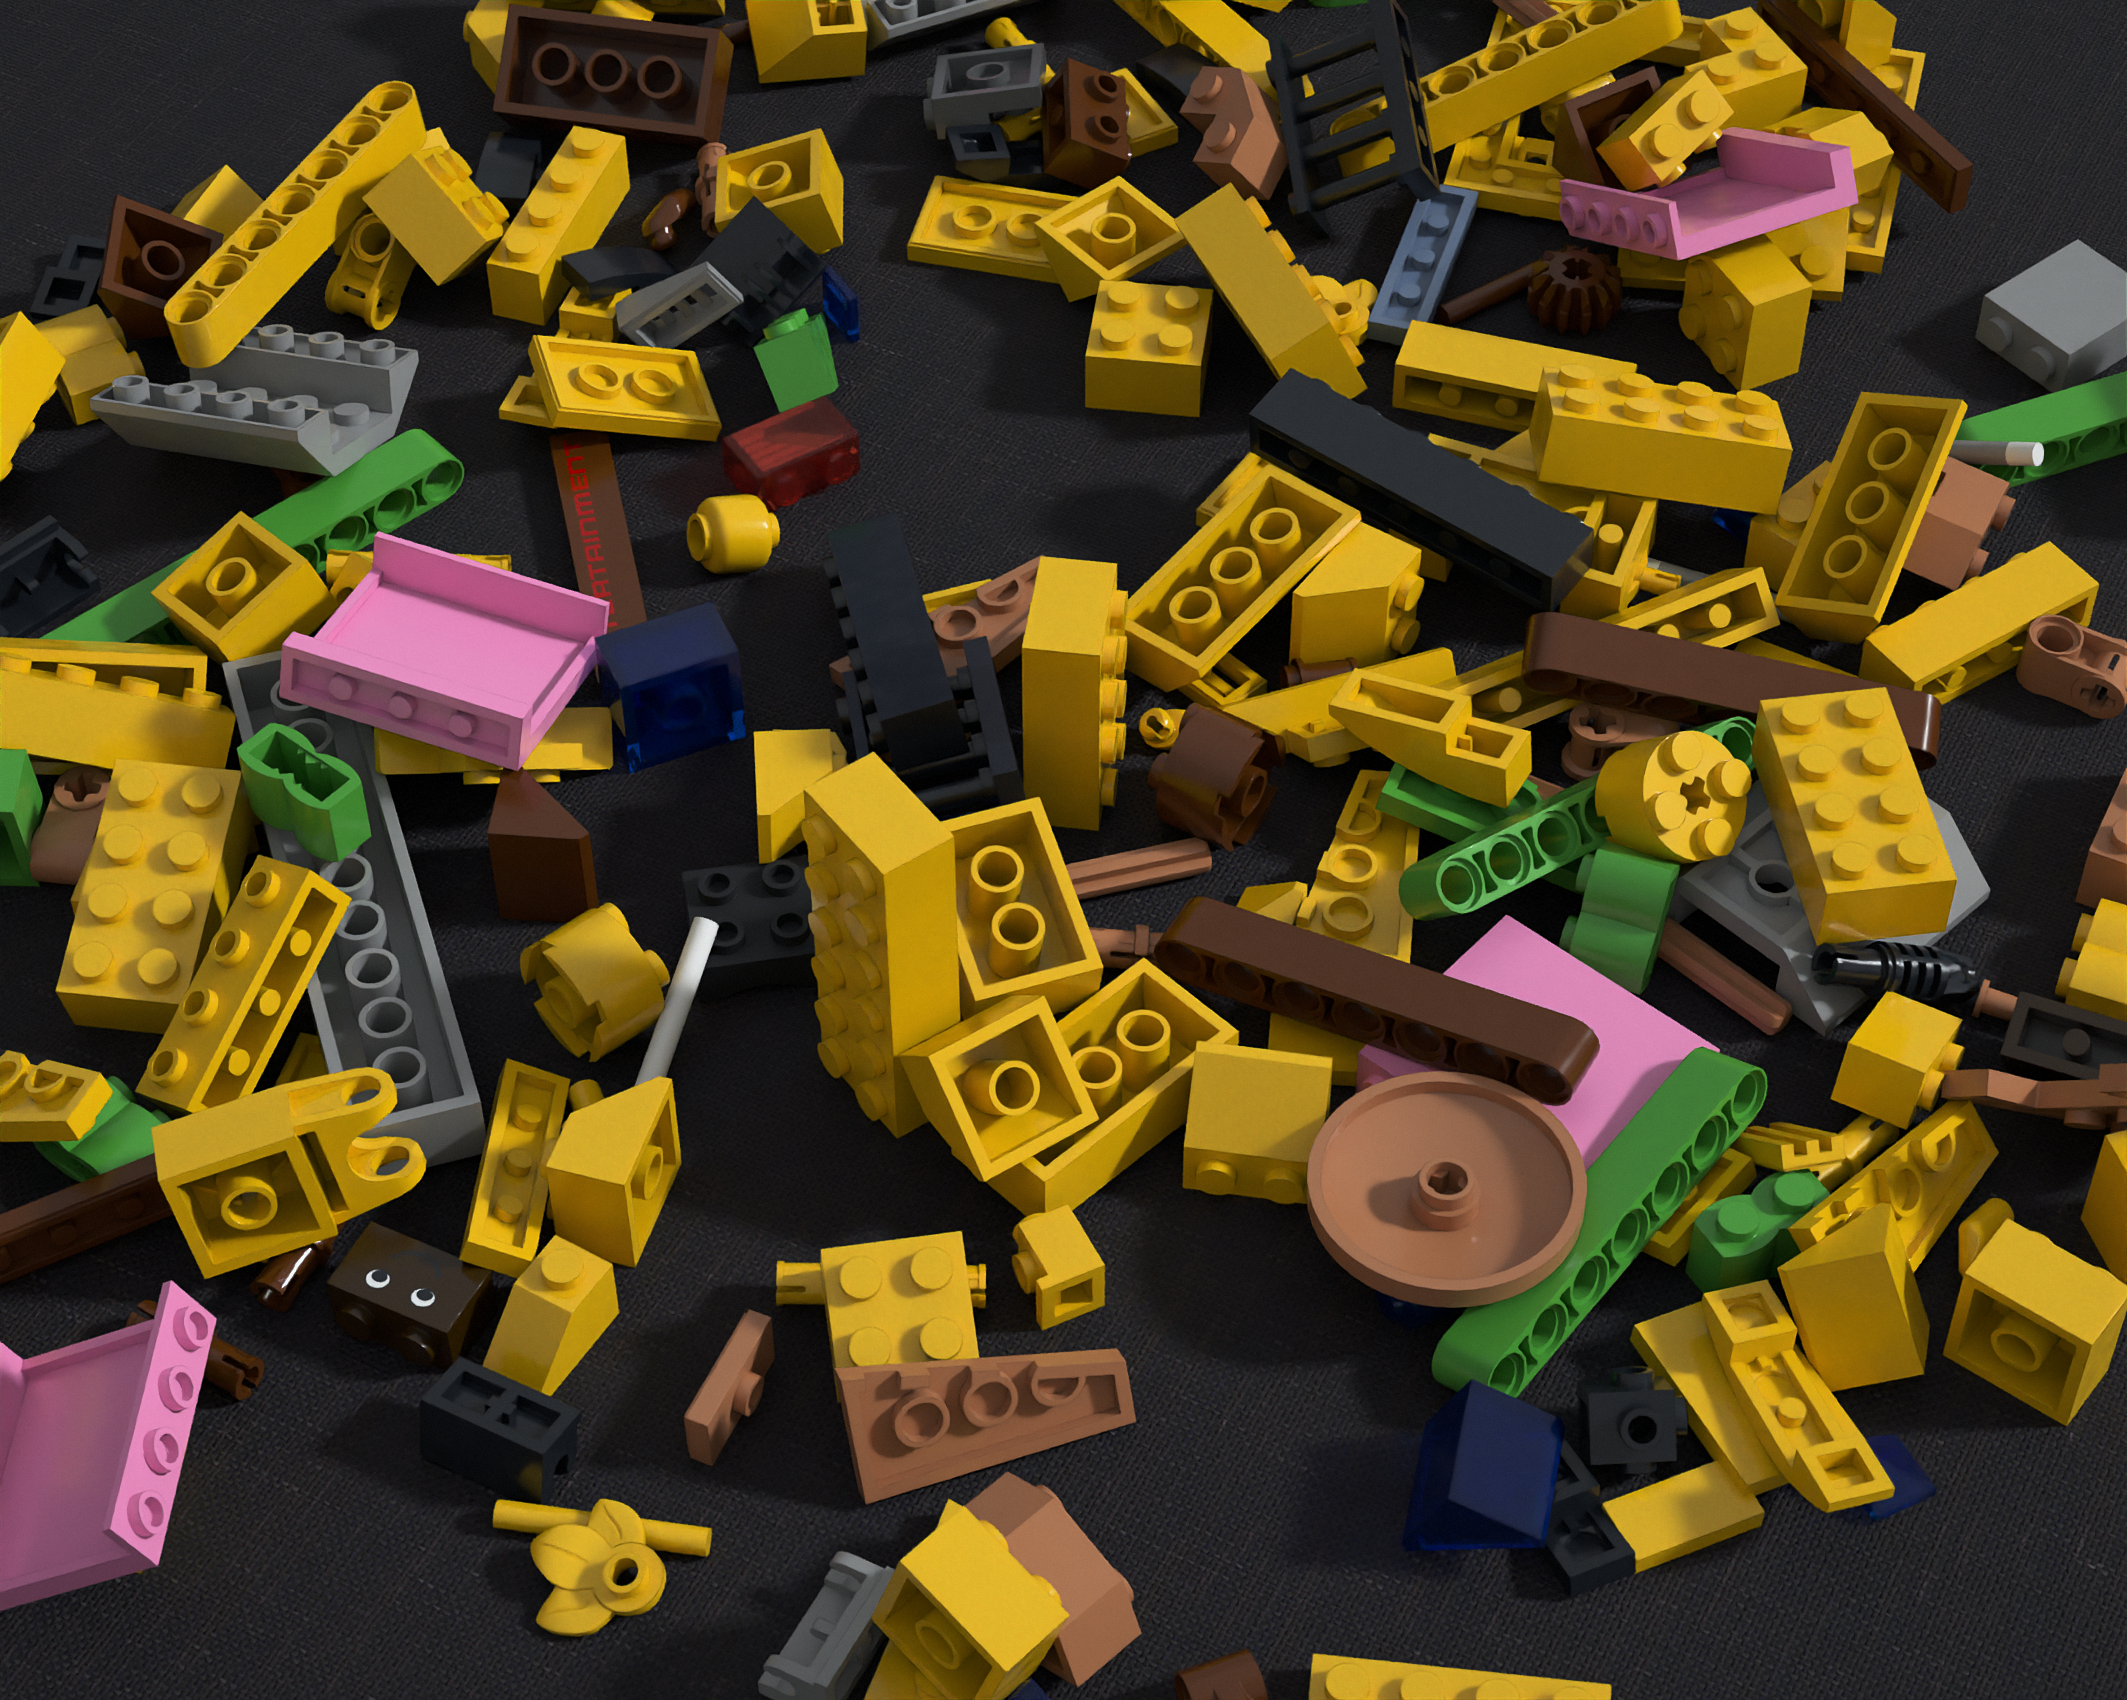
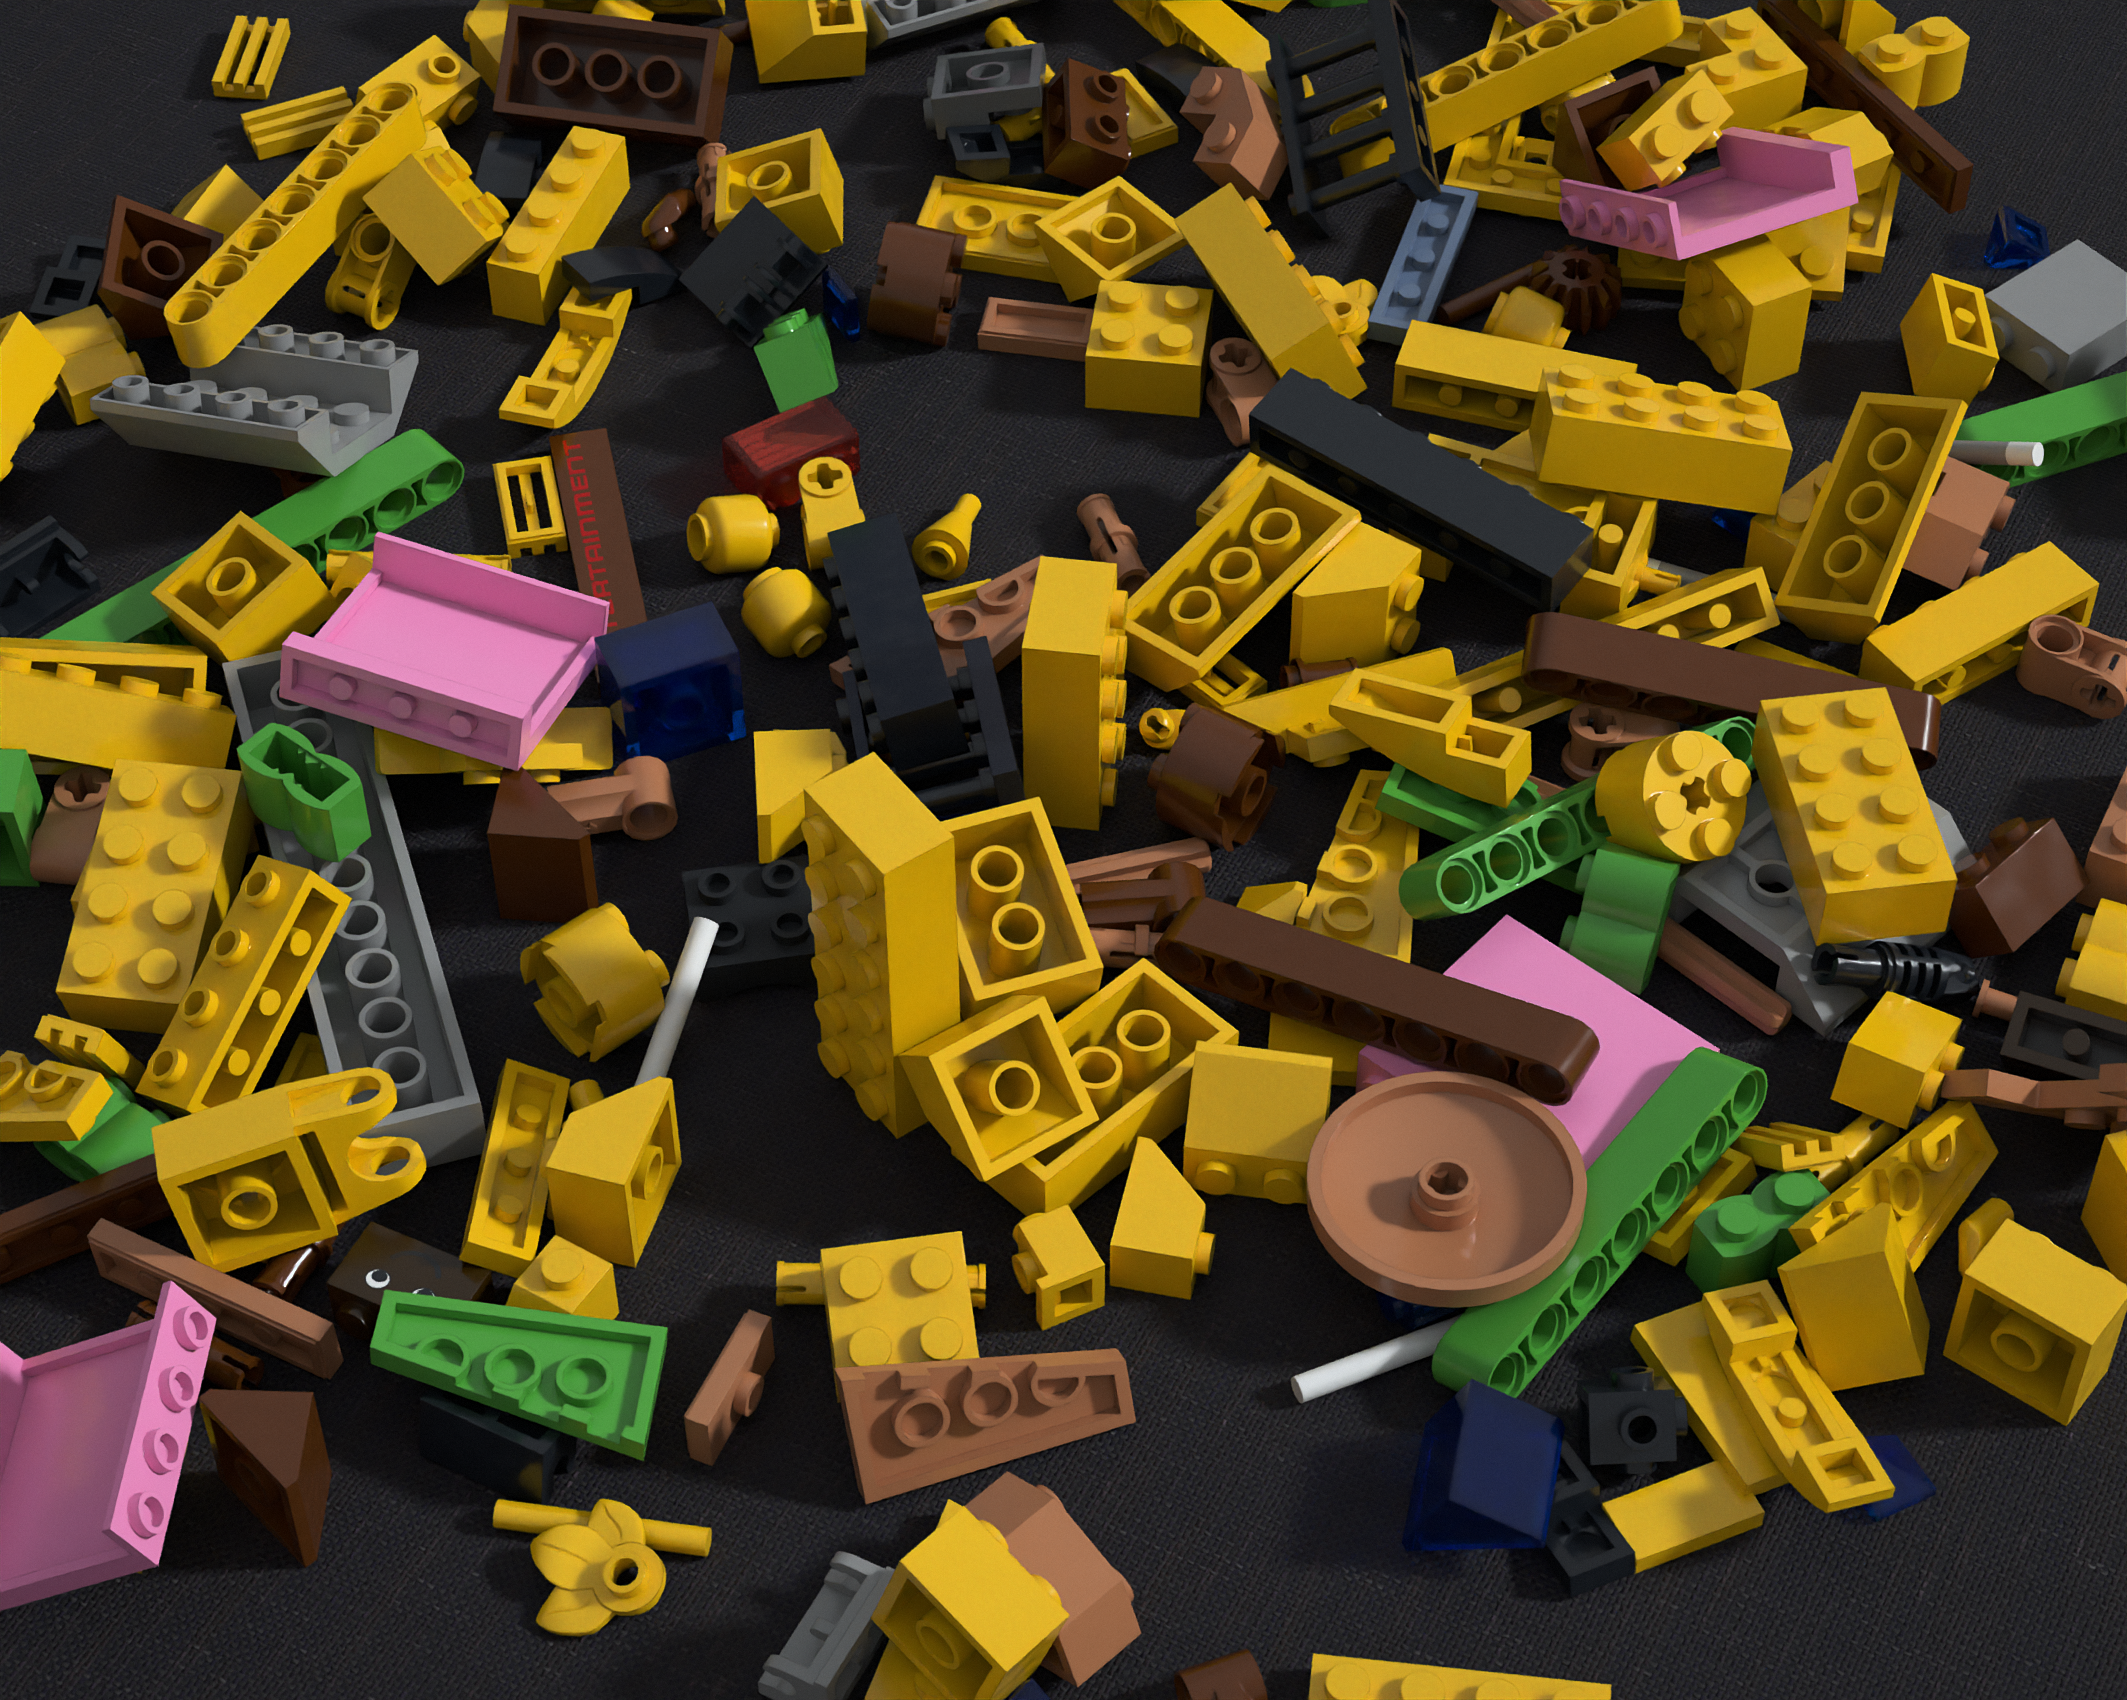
yellow tile [528,335,722,442] -> none
light grey slope [615,261,744,349] -> none
none -> yellow tile [34,1014,146,1092]
none -> nougat tile [87,1218,344,1379]
none -> reddish brown slope [198,1389,332,1568]
none -> yellow tile [212,15,291,100]
none -> yellow tile [240,86,354,160]
none -> yellow brick [355,34,481,132]
none -> bright green wing [370,1290,668,1461]
none -> yellow tile [492,456,568,559]
none -> nougat piece [547,756,678,840]
none -> yellow head [741,567,831,658]
none -> yellow piece [799,457,865,570]
none -> reddish brown brick [867,221,968,347]
none -> yellow cone [912,493,981,580]
none -> nougat tile [978,297,1094,362]
none -> nougat pin [1077,493,1151,599]
none -> reddish brown piece [1079,861,1206,933]
none -> yellow slope [1110,1136,1216,1300]
none -> nougat piece [1205,337,1278,447]
none -> white bar [1291,1314,1462,1404]
none -> yellow head [1481,286,1571,349]
none -> yellow brick [1858,17,1970,110]
none -> yellow brick [1899,273,1999,406]
none -> reddish brown brick [1948,817,2090,959]
none -> clear blue slope [1984,205,2050,269]

